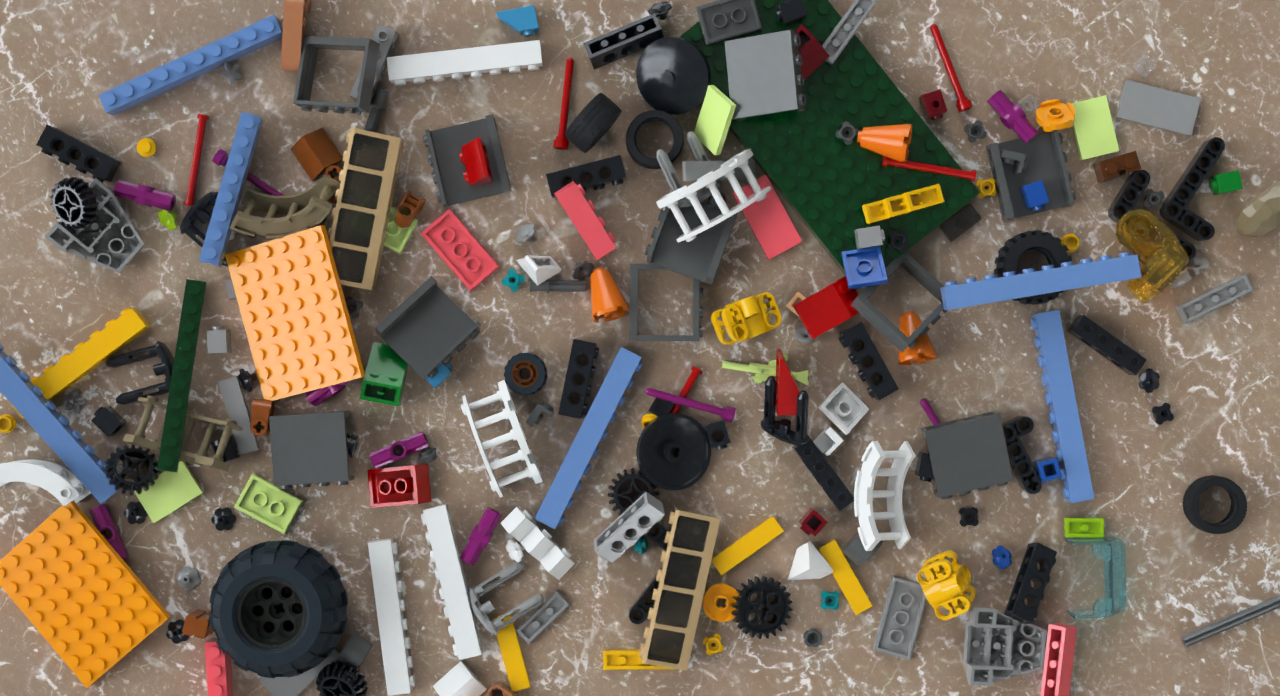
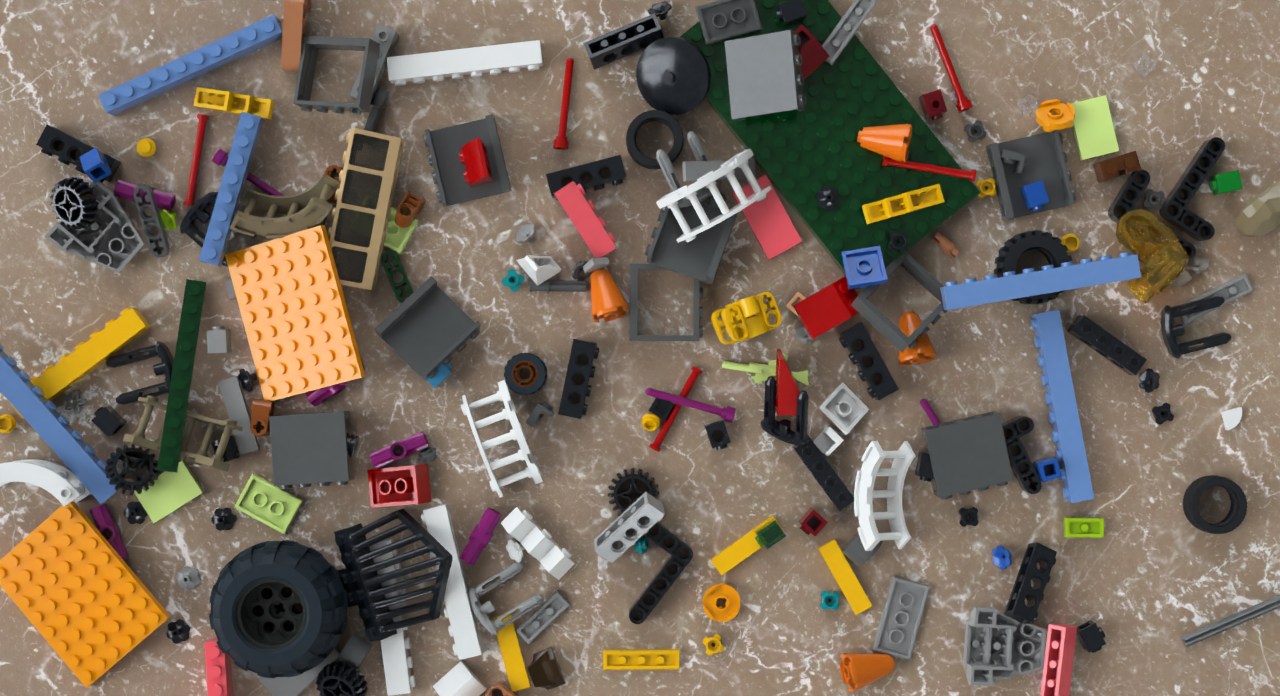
dark orange brick [182,609,214,639] -> none
light grey plant [220,62,242,85] -> none
dark orange slope [291,128,343,181] -> none
dark grey plate [345,296,363,318] -> none
green slope [360,342,408,406] -> none
coral tile [420,208,500,291] -> none
dark azure slope [496,5,539,37] -> none
medium blue brick [534,347,643,529] -> none
black tyre [564,93,622,153] -> none
black dish [636,413,711,491] -> none
window [639,508,720,671] -> none
yellowish green tile [694,85,736,156] -> none
black gear [731,576,793,639] -> none
white slope [788,541,834,580] -> none
dark grey plate [803,628,822,647] -> none
dark grey plate [835,121,859,145] -> none
light grey brick [854,225,885,249] -> none
yellow piece [917,550,976,620] -> none
clear smoke plate [939,204,982,242] -> none
magenta piece [987,90,1039,144] -> none
clear light blue windscreen [1065,537,1126,619] -> none
light grey tile [1116,80,1201,136] -> none
none -> blue brick [79,148,112,183]
none -> dark grey beam [133,184,170,258]
none -> yellow slope [193,87,275,120]
none -> black plate [334,508,453,642]
none -> dark green beam [381,251,414,303]
none -> dark brown slope [527,647,566,690]
none -> light grey tile [583,257,610,273]
none -> clear green brick [755,518,786,549]
none -> black plant [816,187,840,211]
none -> orange cone [839,653,895,692]
none -> nougat pin [932,231,961,260]
none -> black brick [1076,620,1106,653]
none -> black piece [1161,296,1231,359]
none -> white tile [1221,407,1242,430]

